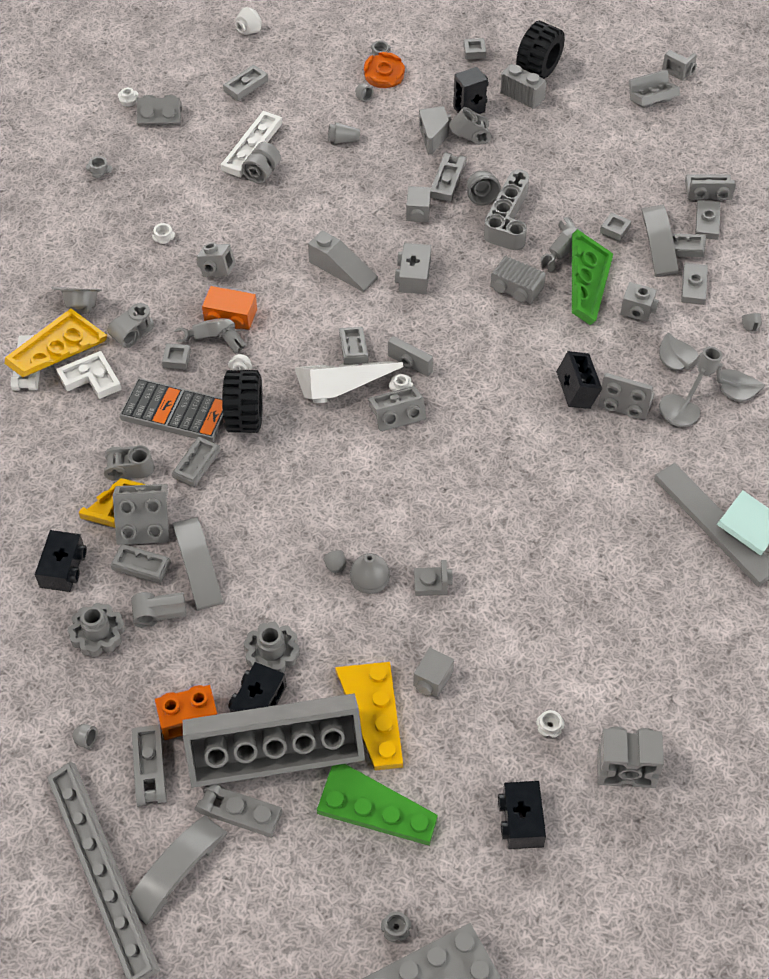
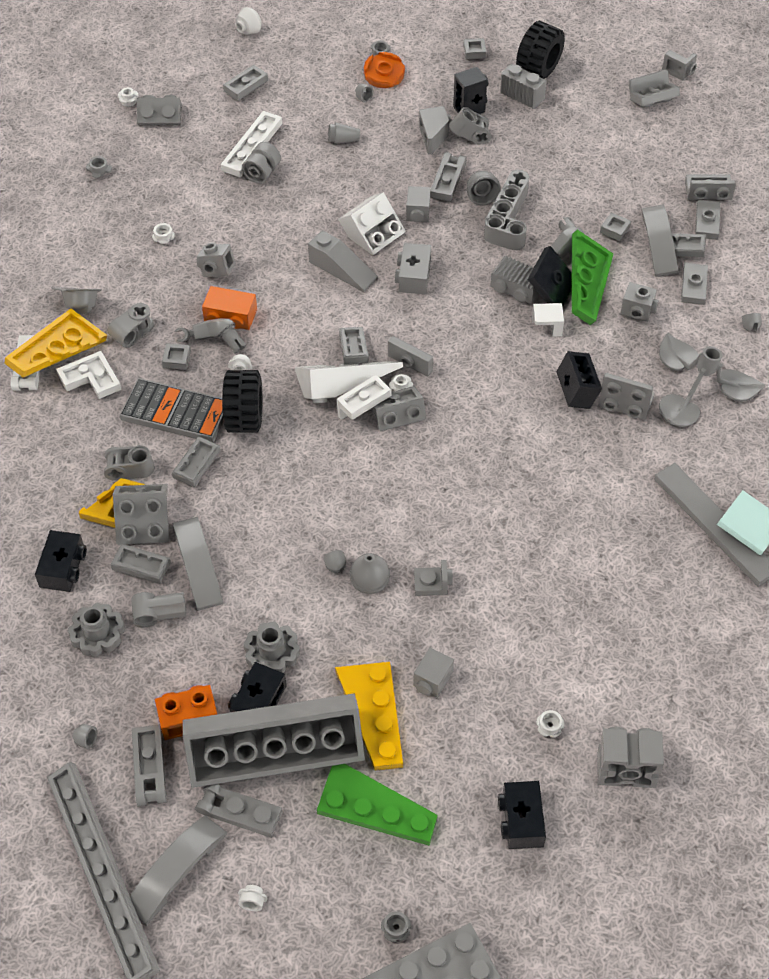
none -> white plate [238,885,267,912]
none -> white panel [337,375,392,420]
none -> white slope [338,192,406,255]
none -> black plate [527,246,572,308]
none -> white panel [532,303,564,337]

